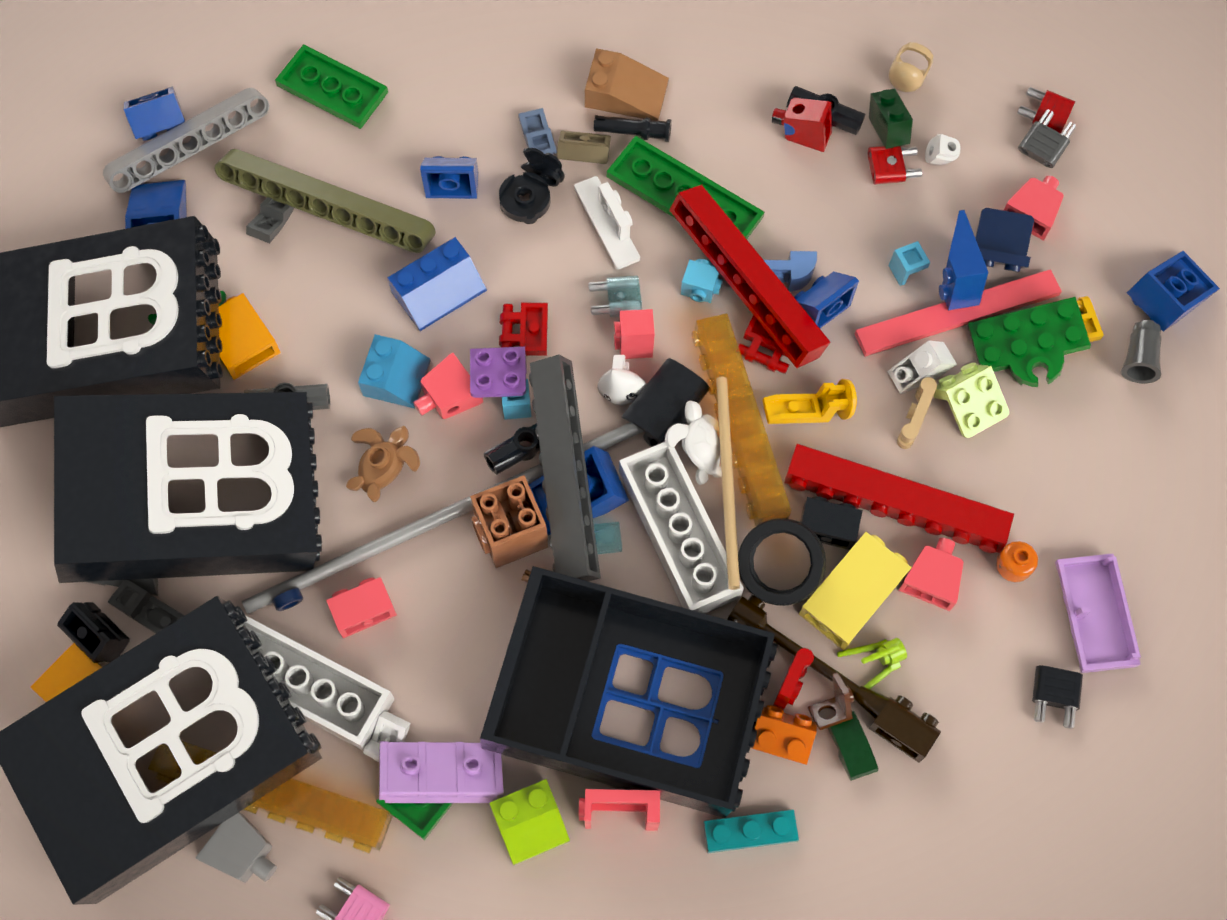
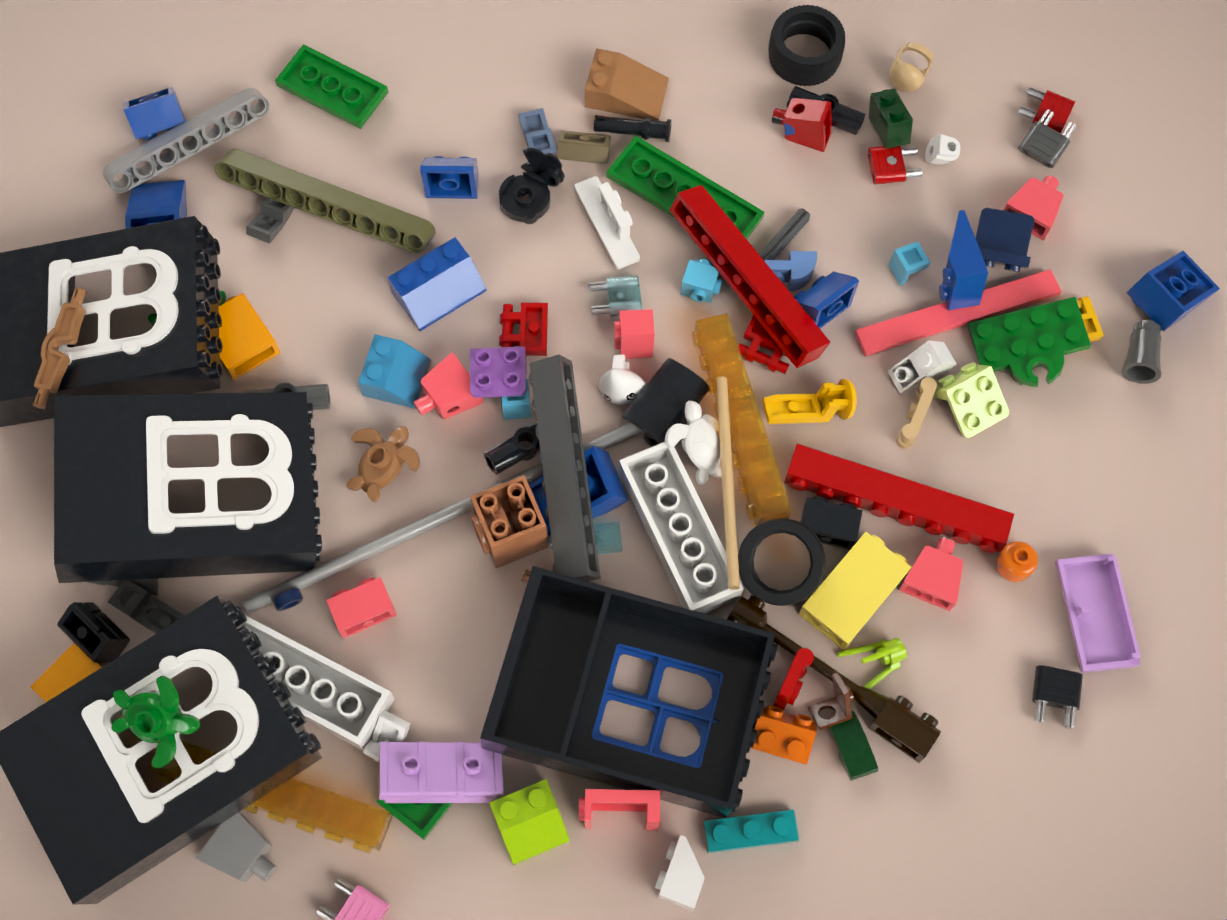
none -> medium nougat piece [33,287,87,409]
none -> green animal [111,676,200,768]
none -> white slope [655,835,705,911]
none -> dark grey axle [759,208,810,260]
none -> black tyre [768,5,845,86]

